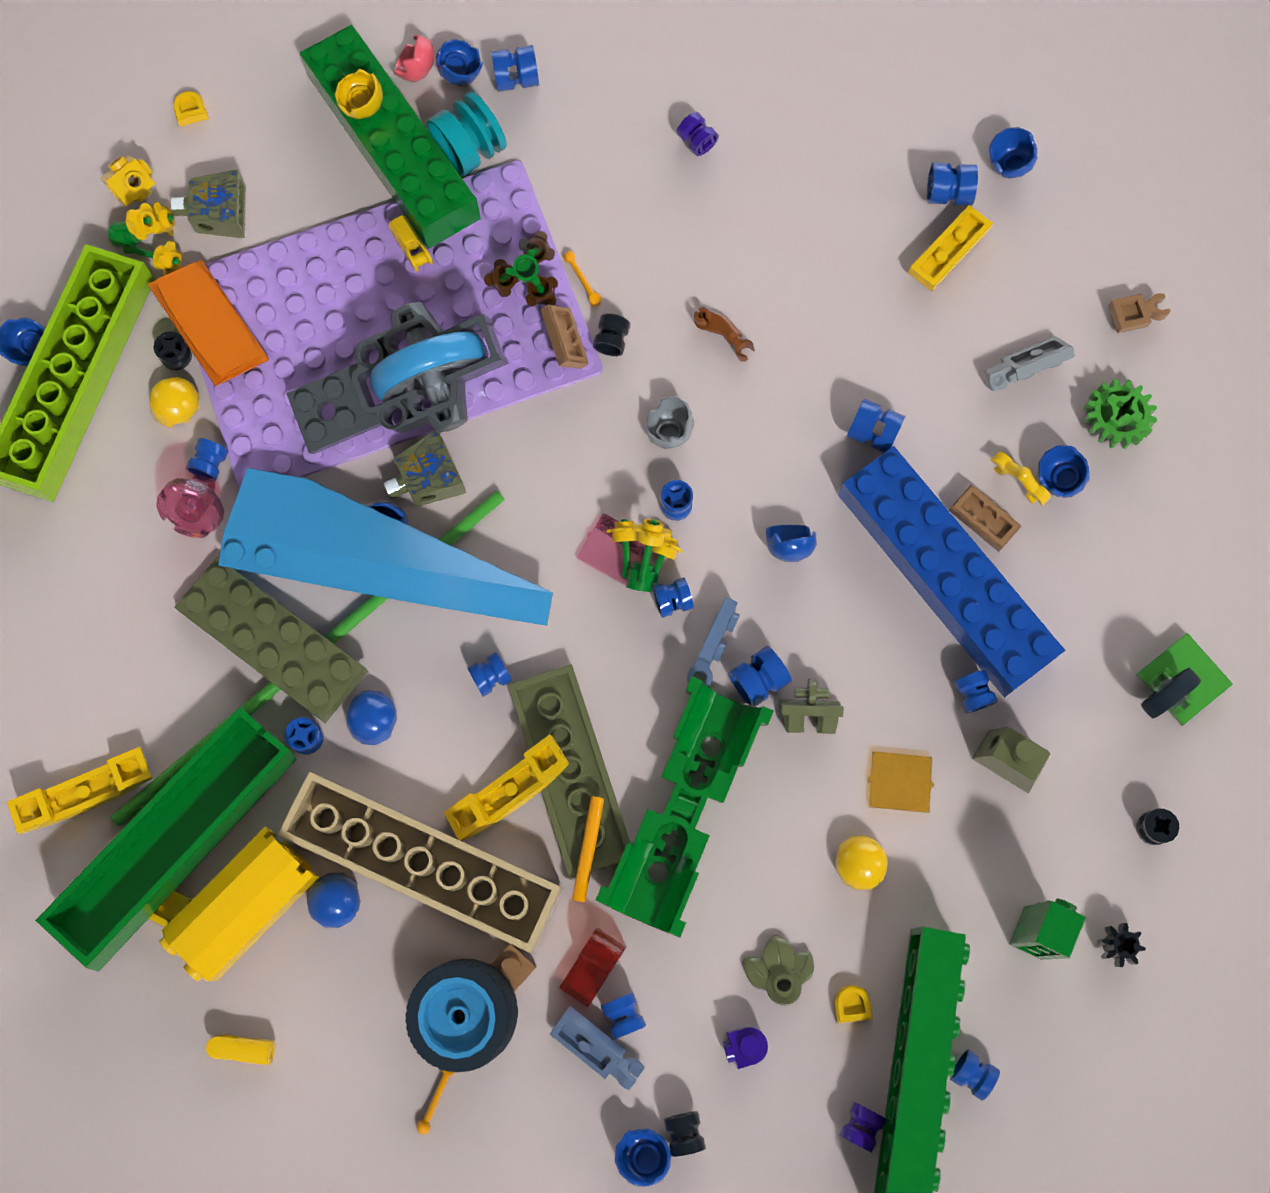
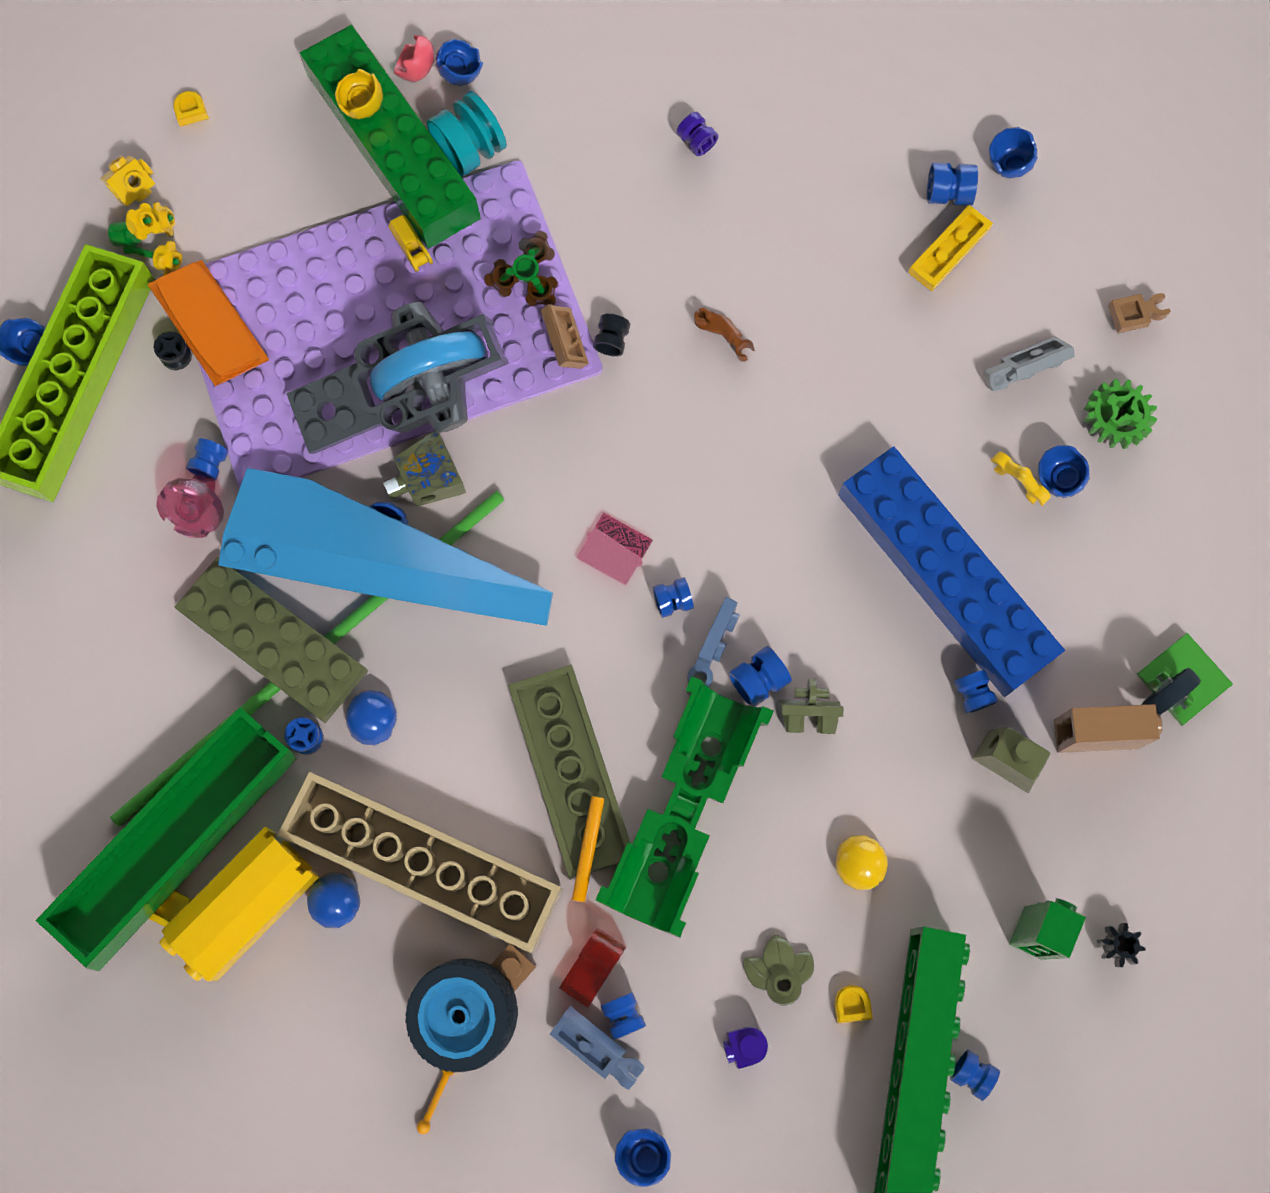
yellow slope [6,747,153,834] -> none
yellow hair [149,377,200,428] -> none
olive torso [171,170,246,238] -> none
yellow bar [206,1034,275,1065] -> none
yellow slope [444,734,569,842] -> none
blue wheel [467,652,512,697] -> none
blue wheel [491,45,539,92] -> none
light orange hinge [563,251,601,307] -> none
plant [606,518,683,592] -> none
light grey hair [645,397,694,449] -> none
blue wheel [660,480,693,521] -> none
black wheel [664,1111,706,1157] -> none
blue hair [766,525,817,562] -> none
dark purple wheel [839,1102,887,1153] -> none
blue wheel [847,398,906,453] -> none
clear yellow piece [867,751,934,813] -> none
medium nougat plate [948,484,1022,552] -> none
black wheel [1136,809,1179,845] -> none
none -> medium nougat brick [1054,704,1163,753]

